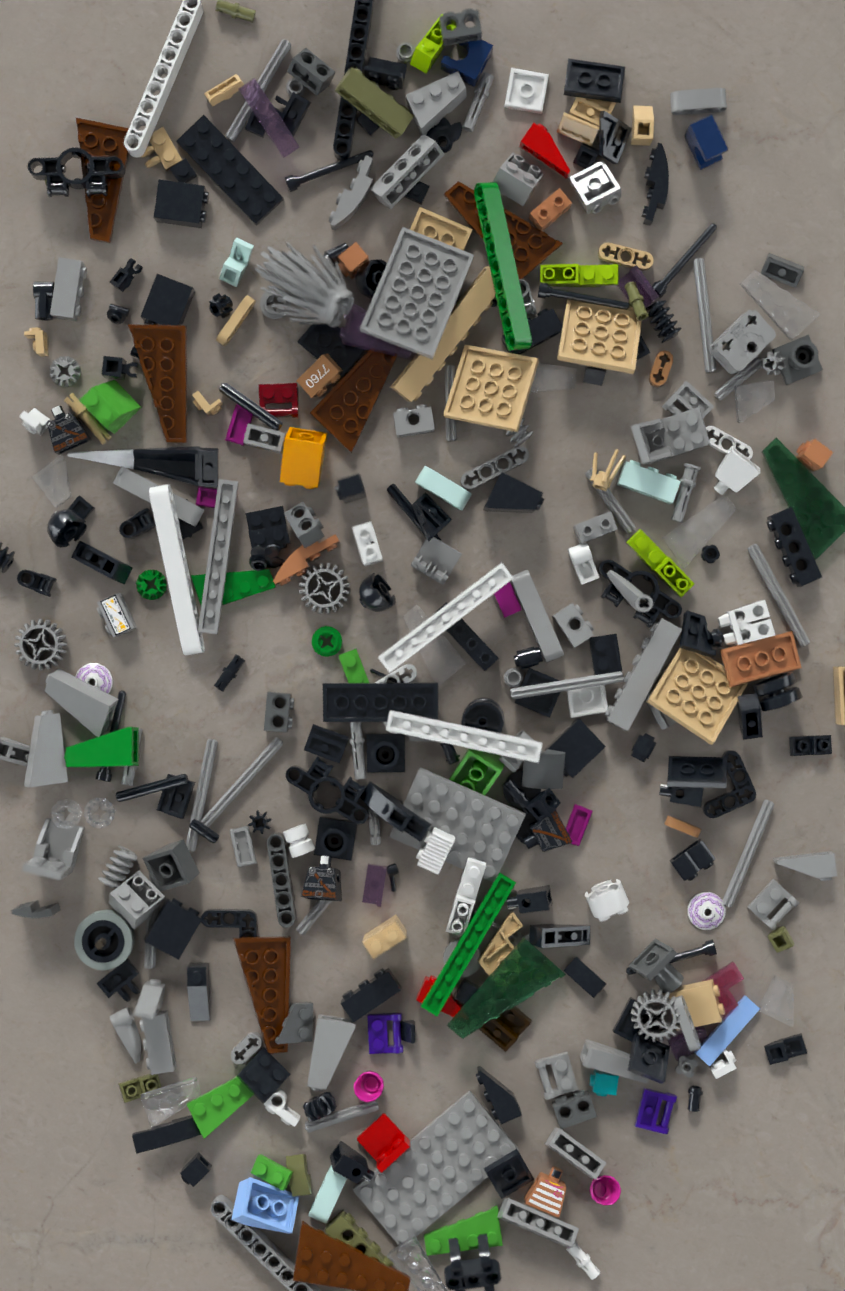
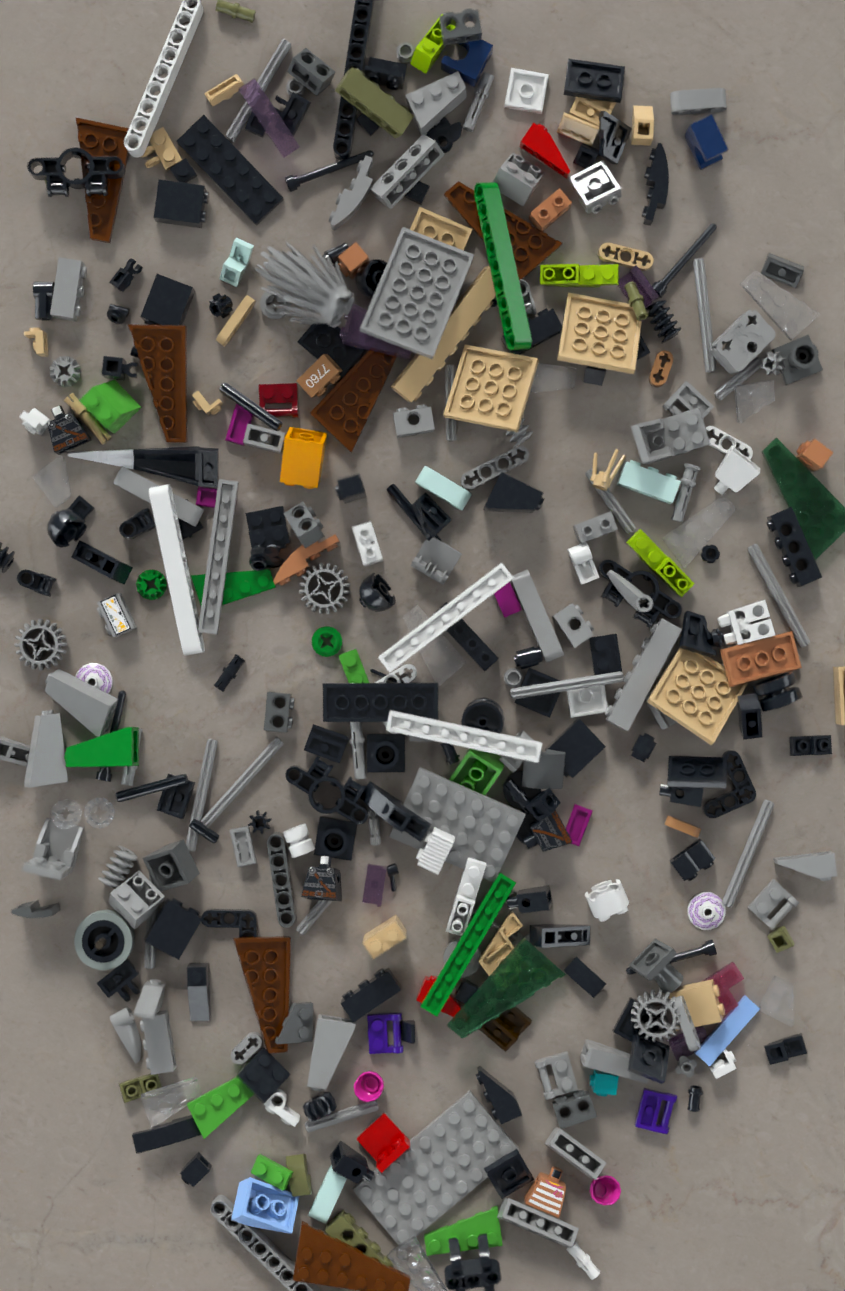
black piece [537,282,630,310] -> none

